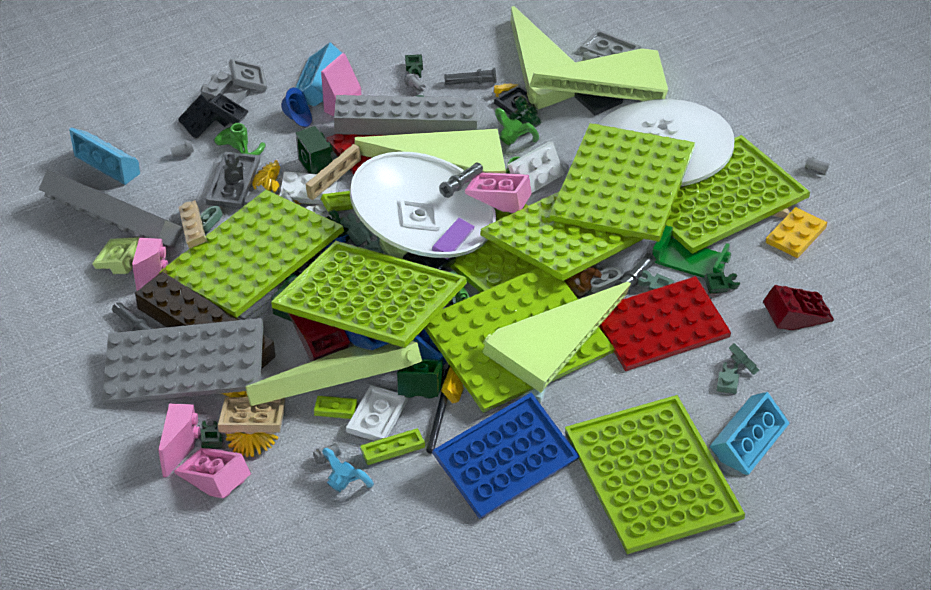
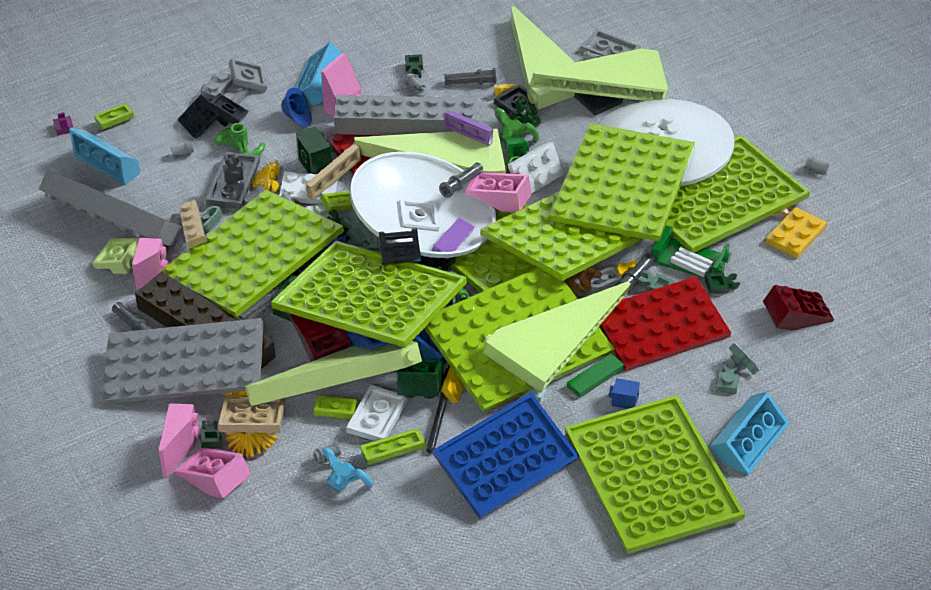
none -> magenta tile [53,112,74,136]
none -> lime plate [94,103,134,130]
none -> black plate [379,228,421,265]
none -> medium lavender tile [444,110,493,146]
none -> green brick [504,136,529,160]
none -> green tile [567,354,624,398]
none -> blue brick [609,378,640,409]
none -> yellow piece [616,259,636,277]
none -> white tile [671,247,713,277]

